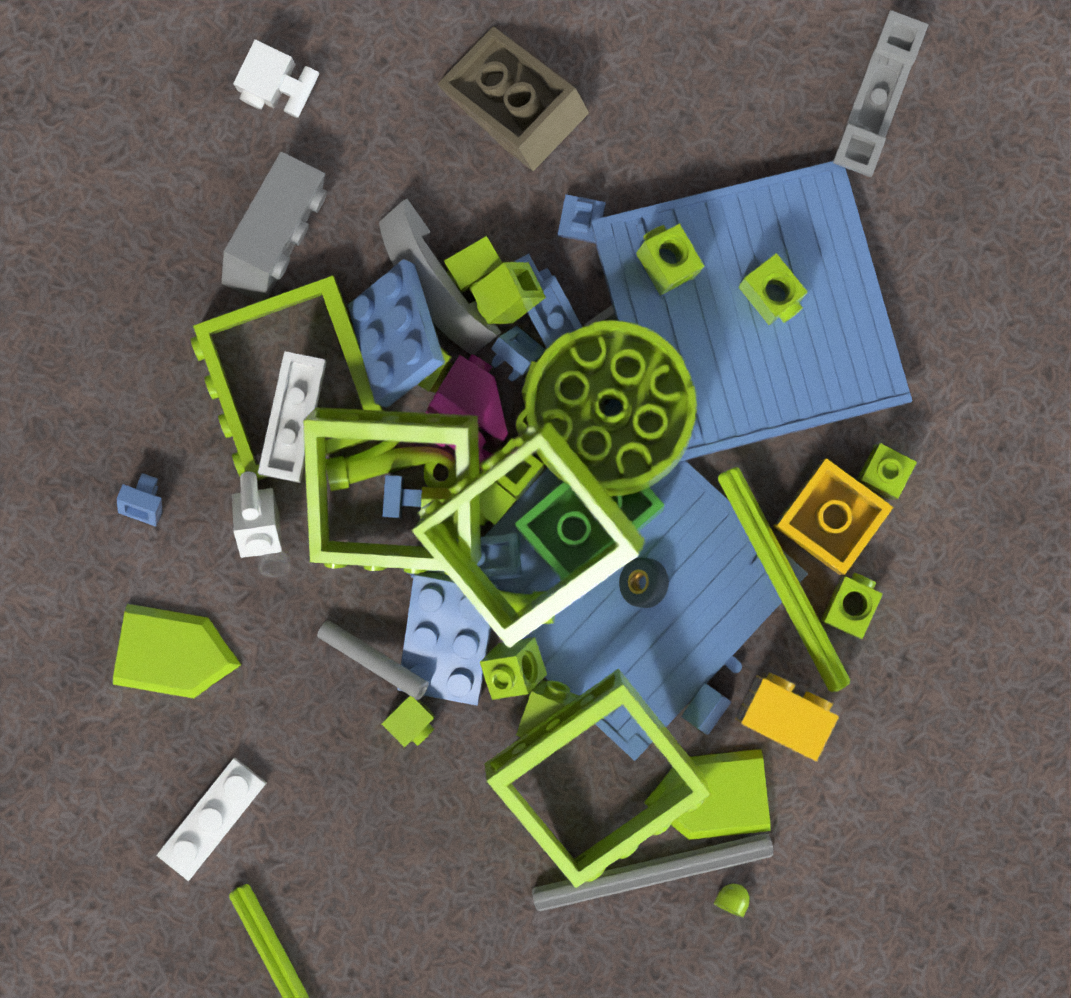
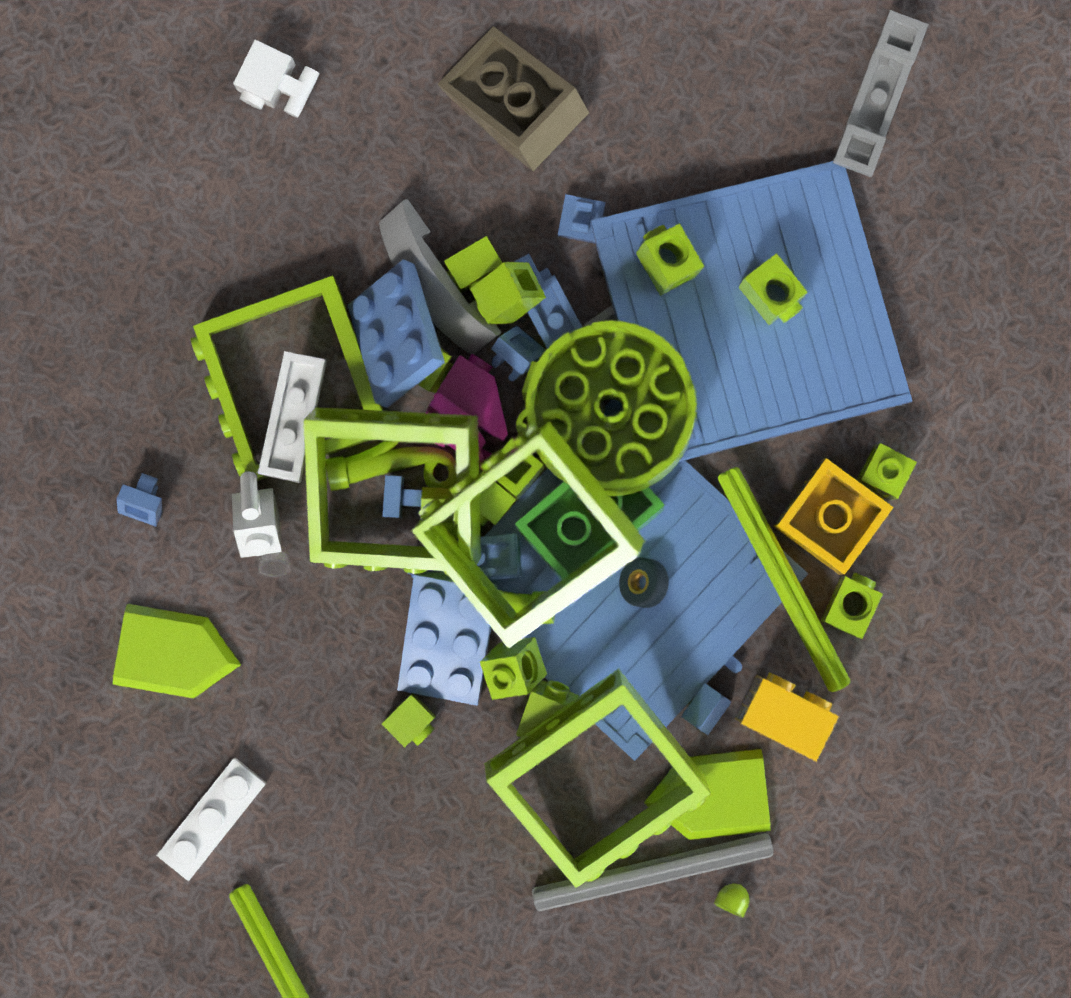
light grey wedge [222,152,328,302] -> none
light grey piece [318,620,429,700] -> none

